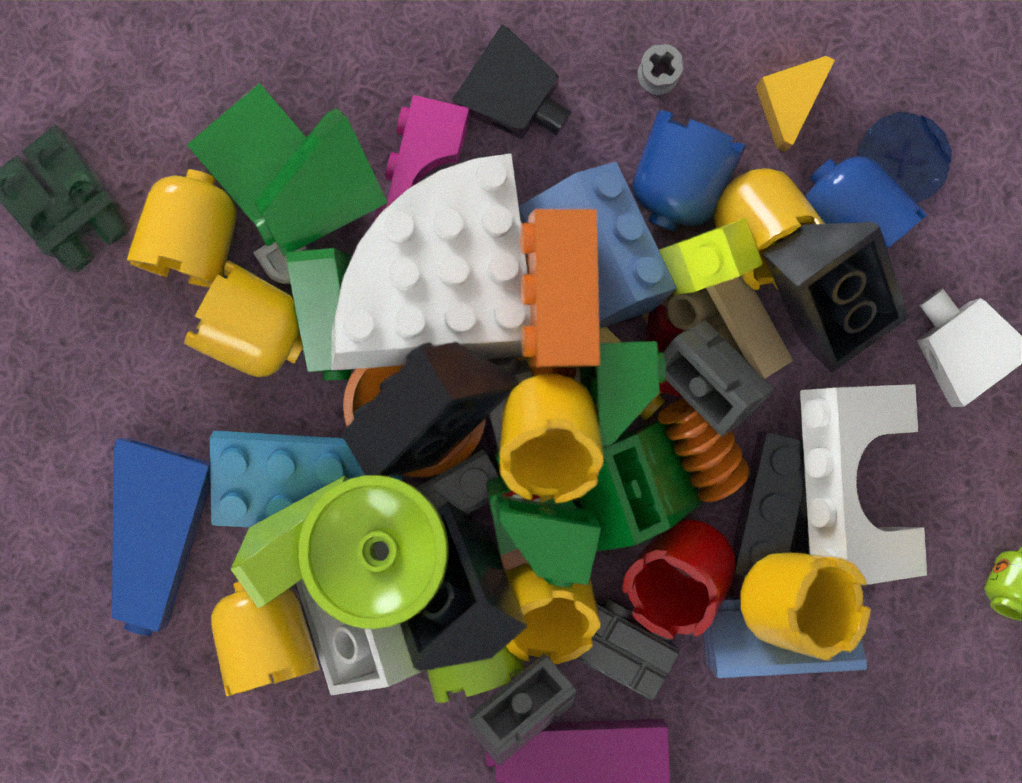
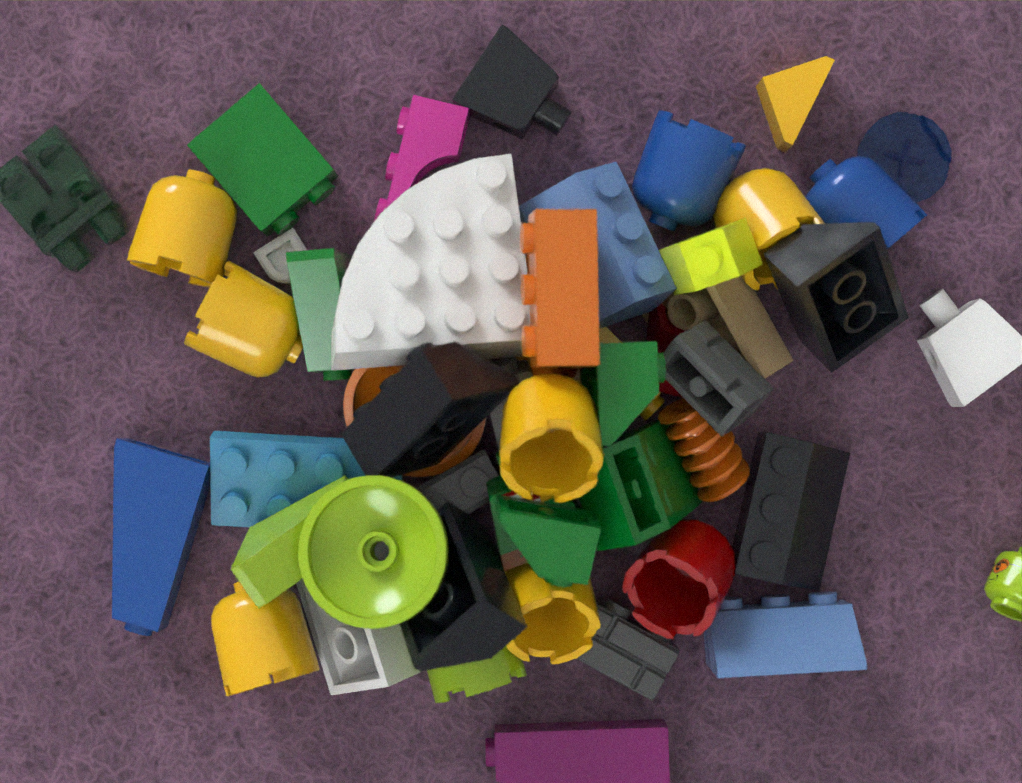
green slope [253,108,388,256] -> none
dark grey brick [468,654,576,766] -> none
light grey bush [637,44,683,95] -> none
yellow cylinder [740,552,870,660] -> none
white arch [800,384,927,586] -> none

